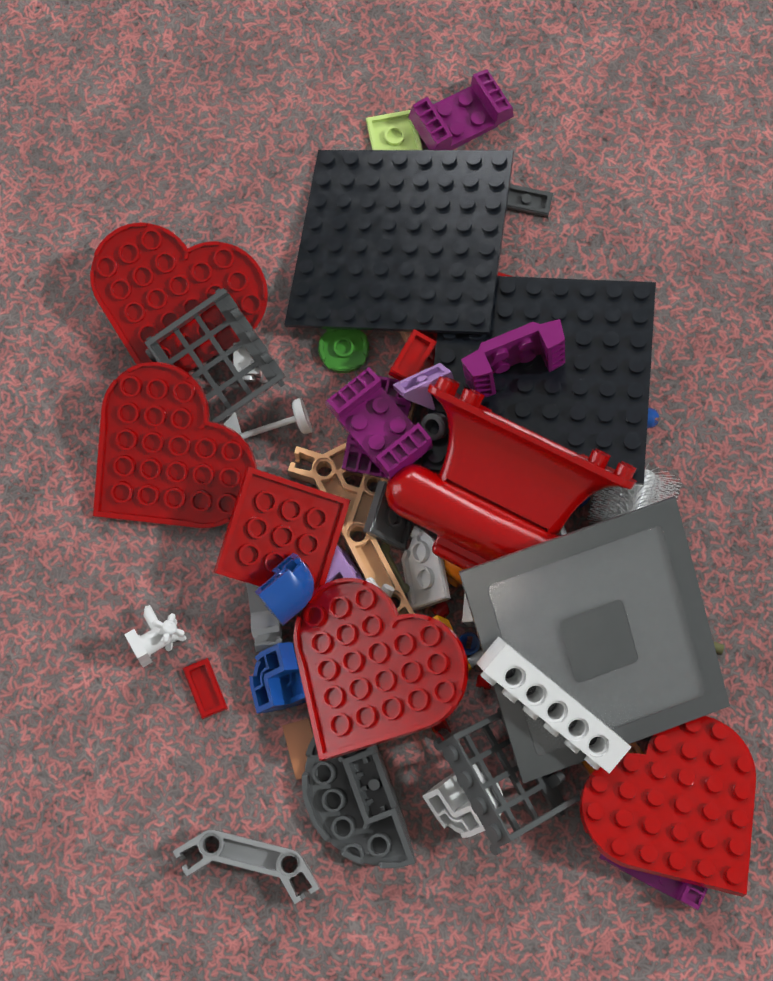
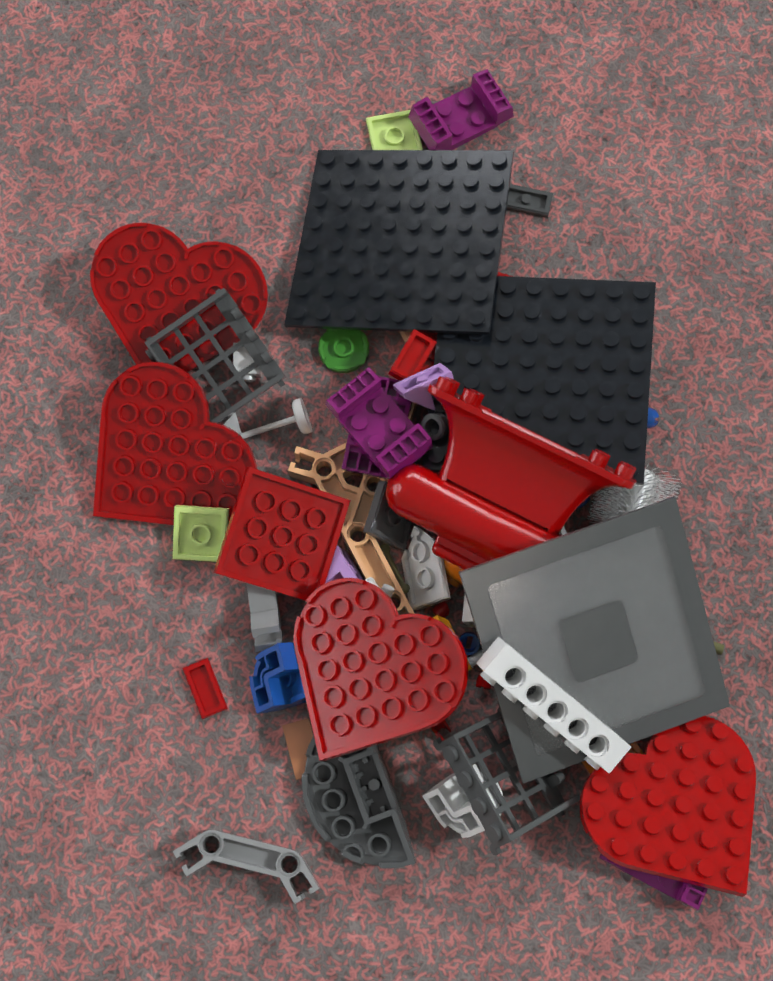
white piece [124,605,187,667] -> none
blue brick [255,553,314,625] -> none
magenta plate [461,319,565,397] -> none
none -> yellowish green tile [173,505,229,562]

